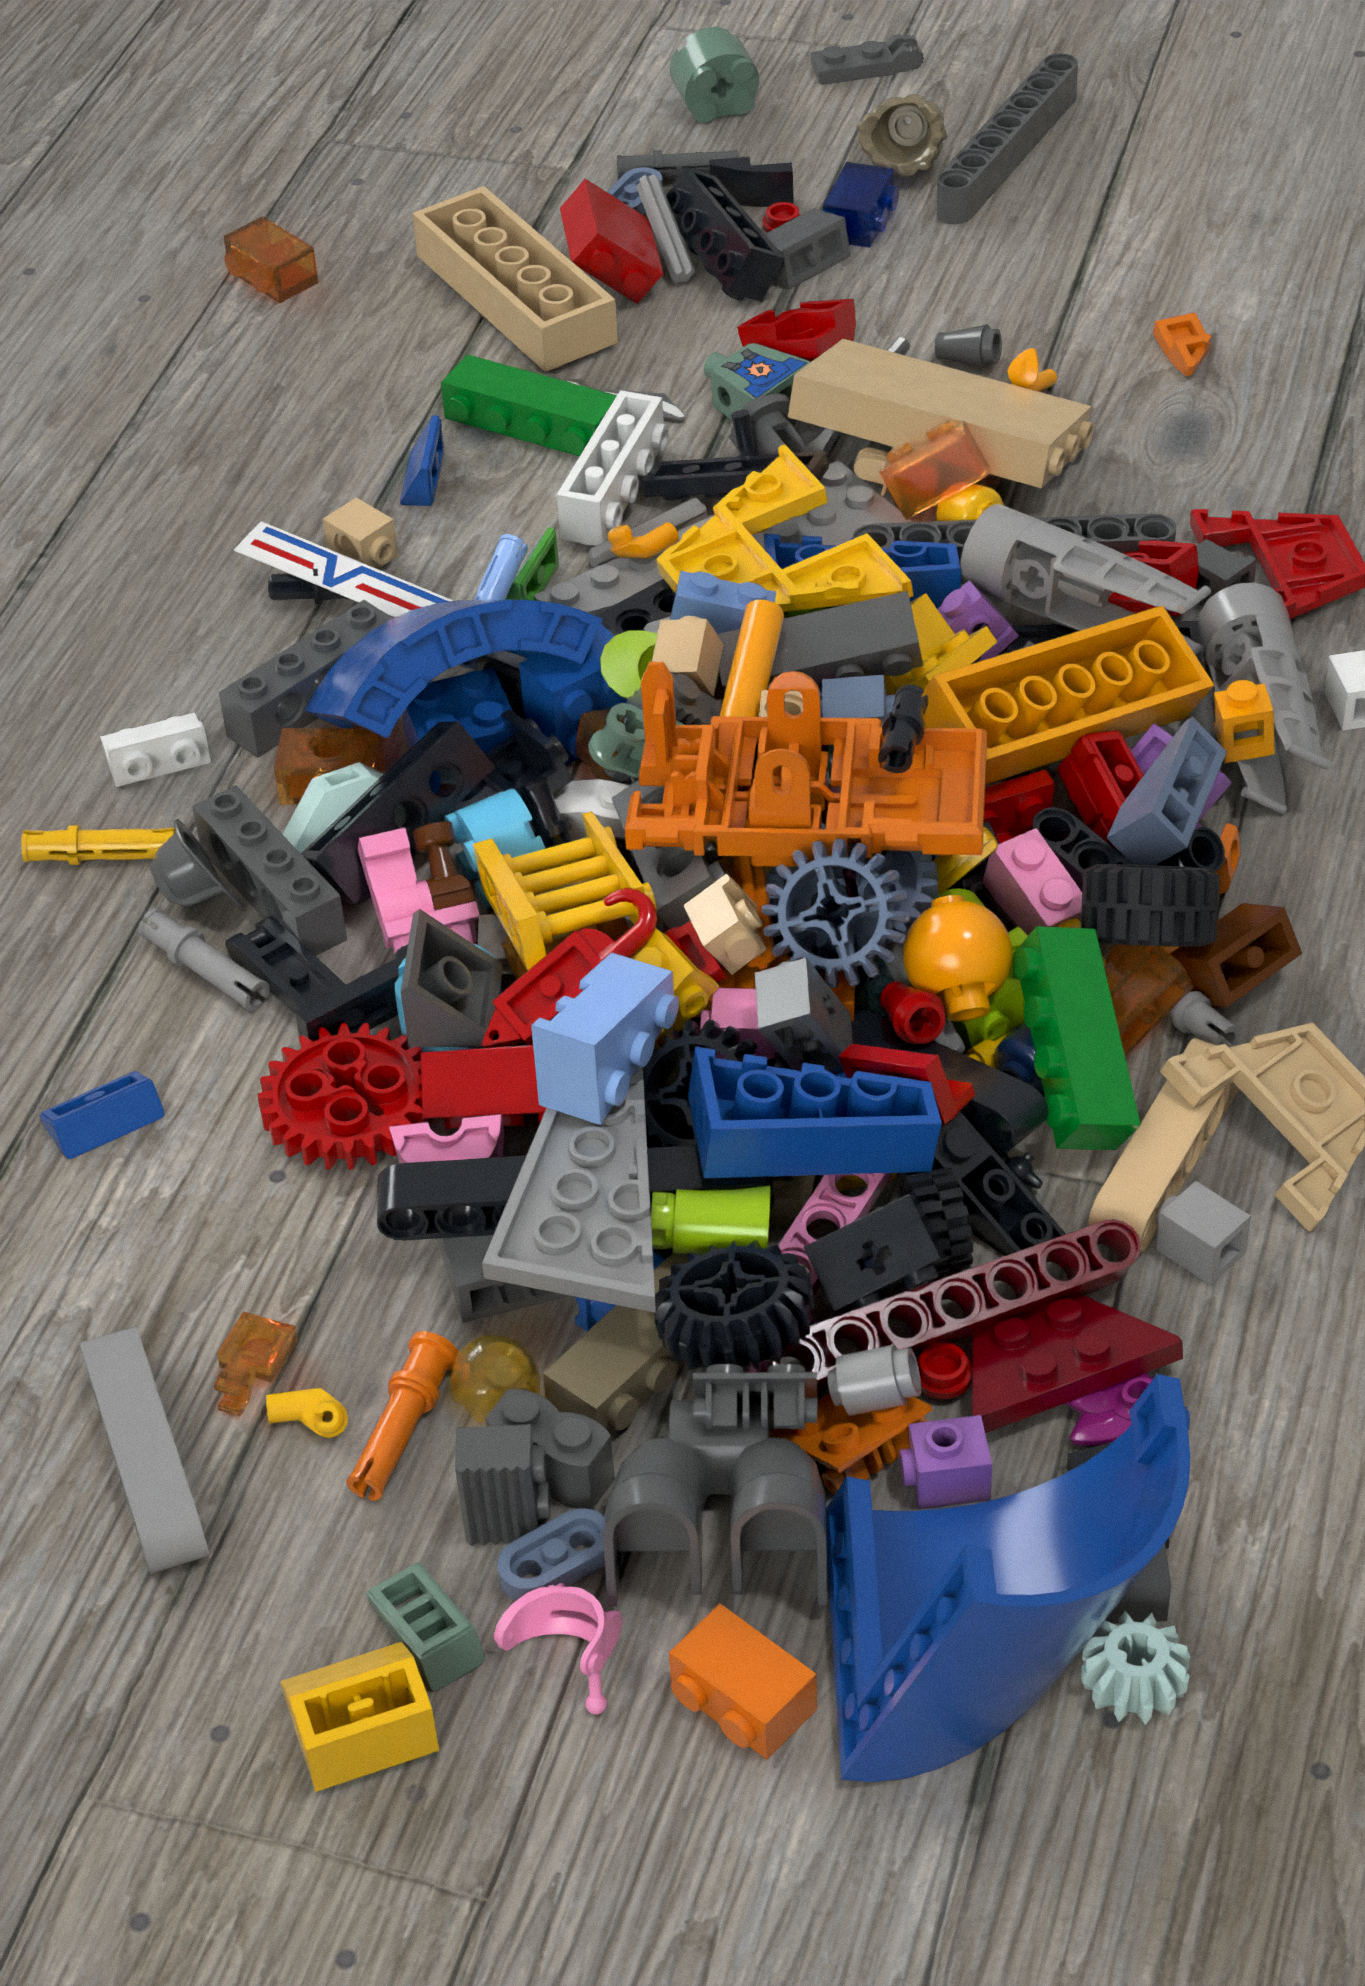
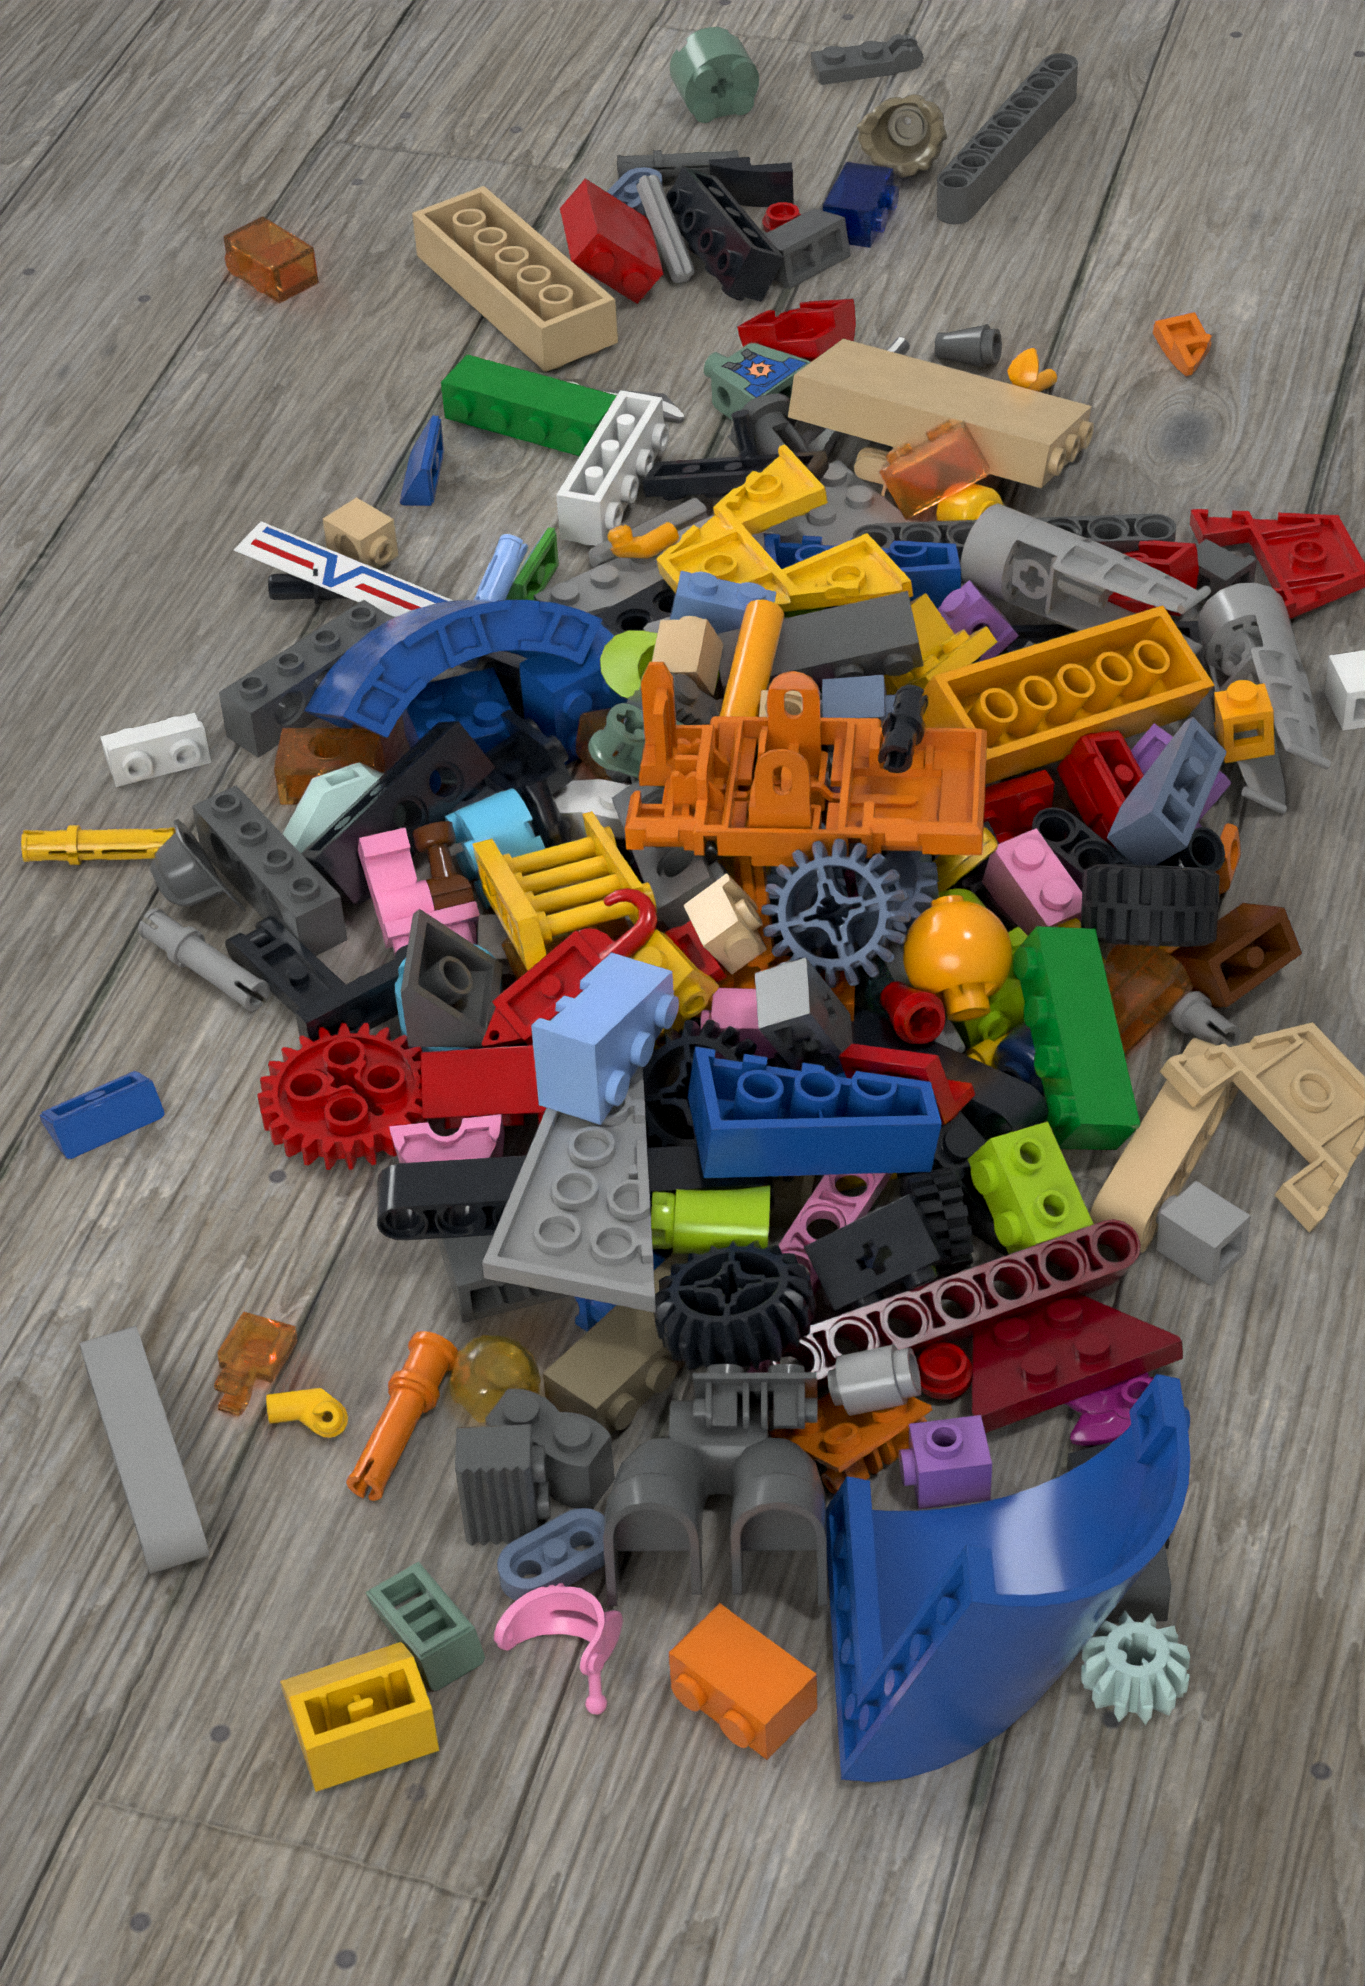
none -> lime brick [968,1122,1094,1255]

